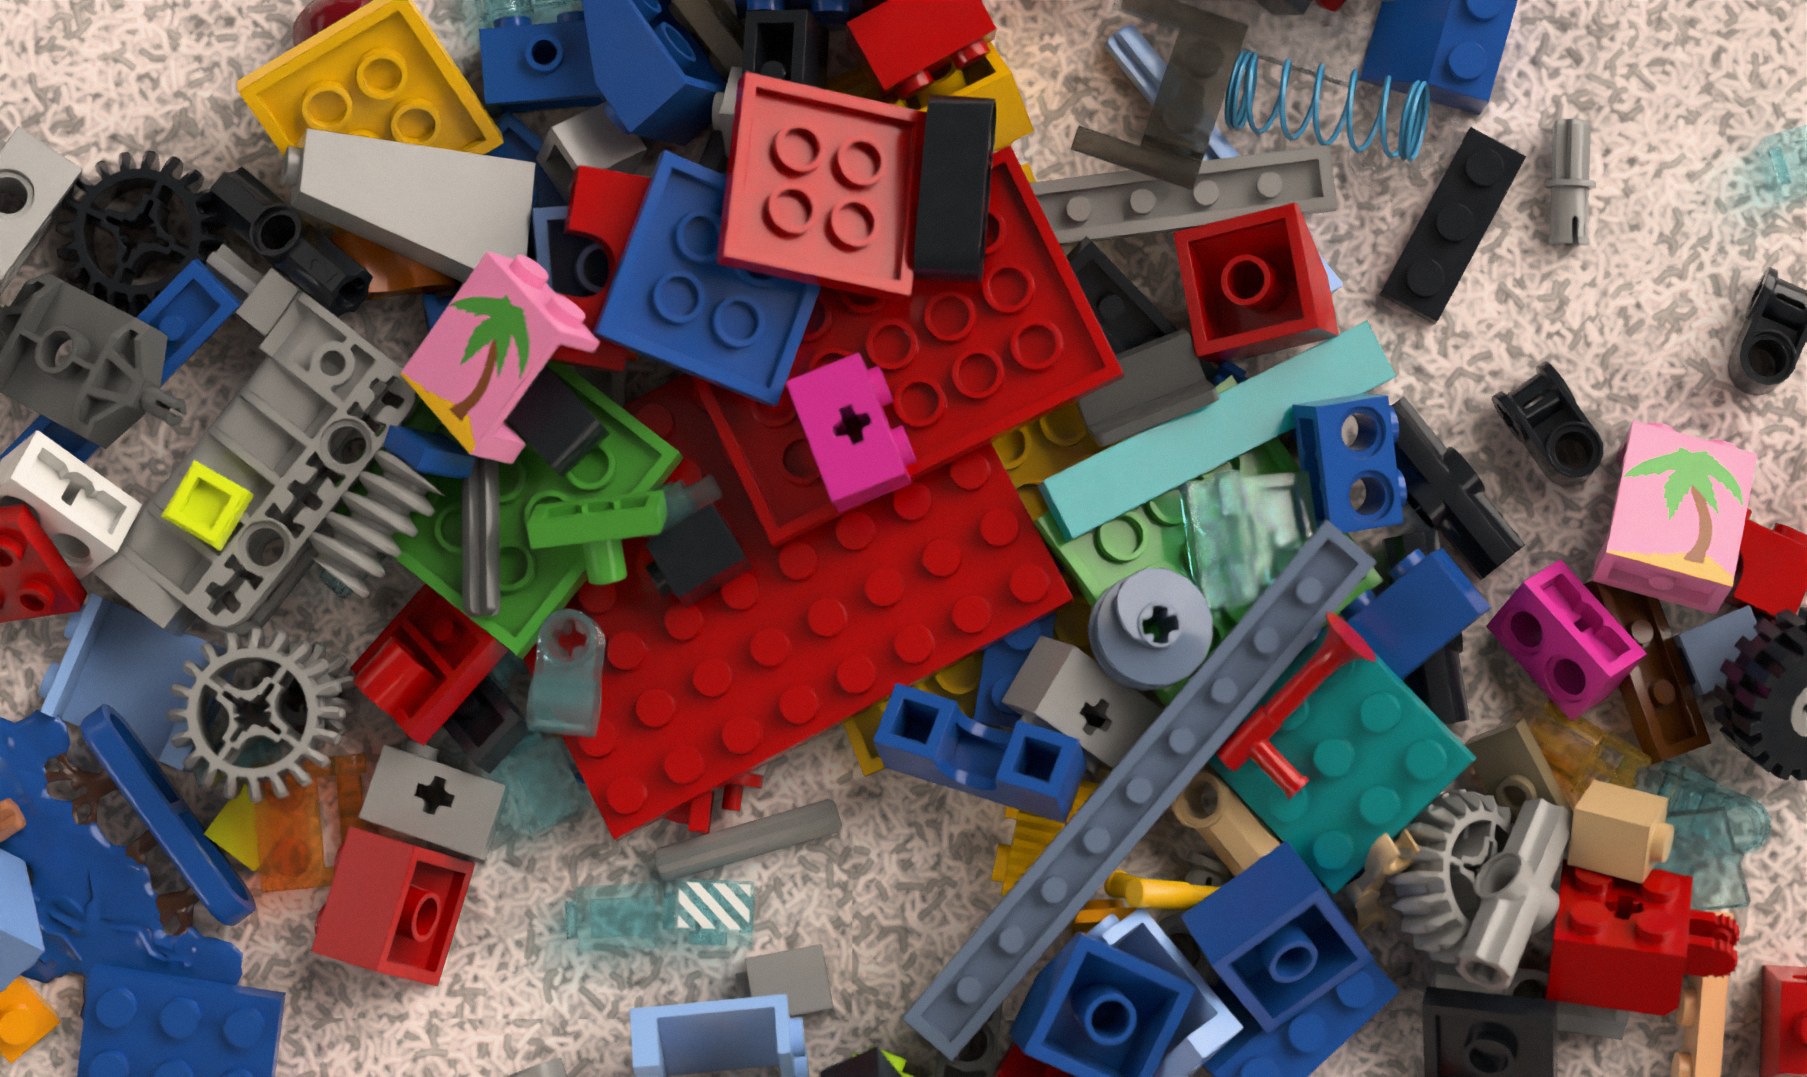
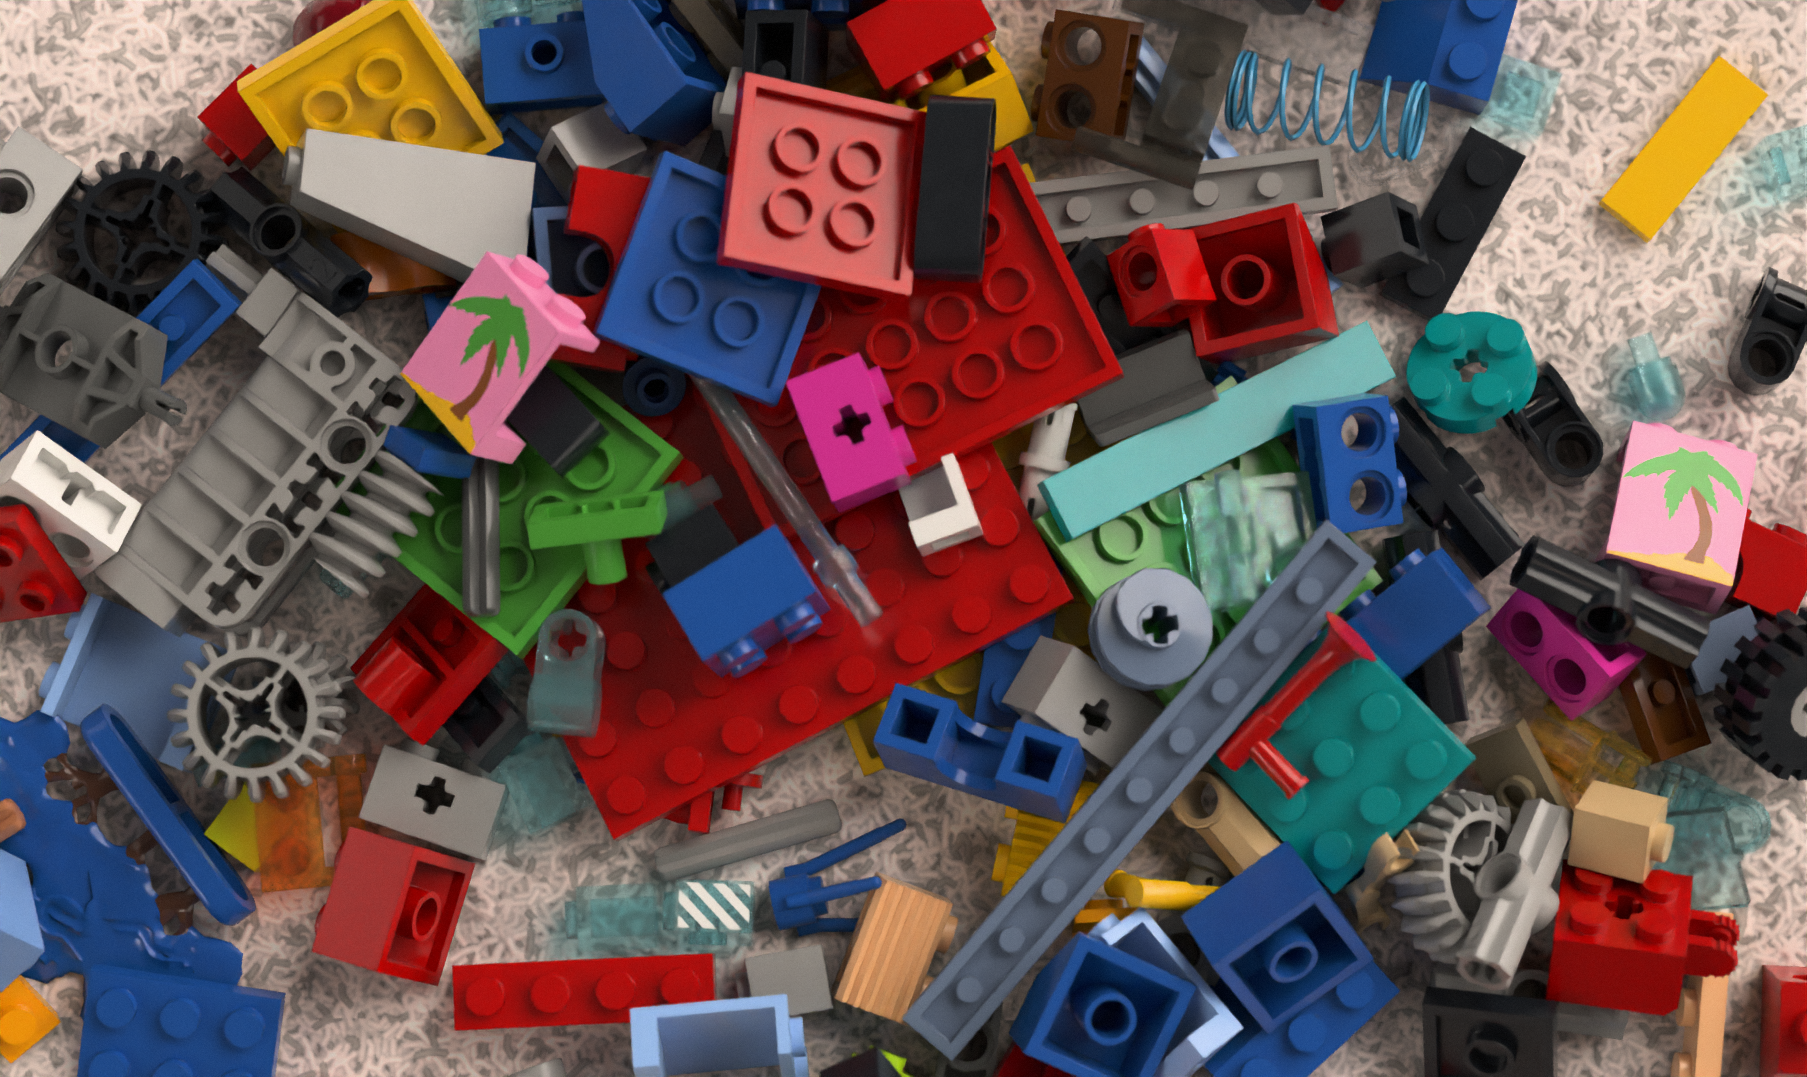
neon yellow tile [161,460,254,551] -> none
light grey axle [1545,118,1596,246] -> none
none -> red brick [197,63,276,171]
none -> red brick [452,953,717,1031]
none -> dark blue cone [622,354,686,417]
none -> blue brick [662,524,831,678]
none -> clear light blue bar [688,374,883,628]
none -> blue plant [769,818,907,937]
none -> light nougat brick [831,871,958,1025]
none -> white panel [898,453,984,556]
none -> white pin [1018,403,1078,522]
none -> reddish brown brick [1031,9,1145,149]
none -> red brick [1106,223,1217,327]
none -> black brick [1321,192,1429,288]
none -> teal plate [1406,311,1537,434]
none -> clear light blue tile [1480,54,1562,137]
none -> black piece [1509,535,1710,669]
none -> yellow tile [1598,55,1769,243]
none -> clear light blue cylinder [1627,332,1686,421]

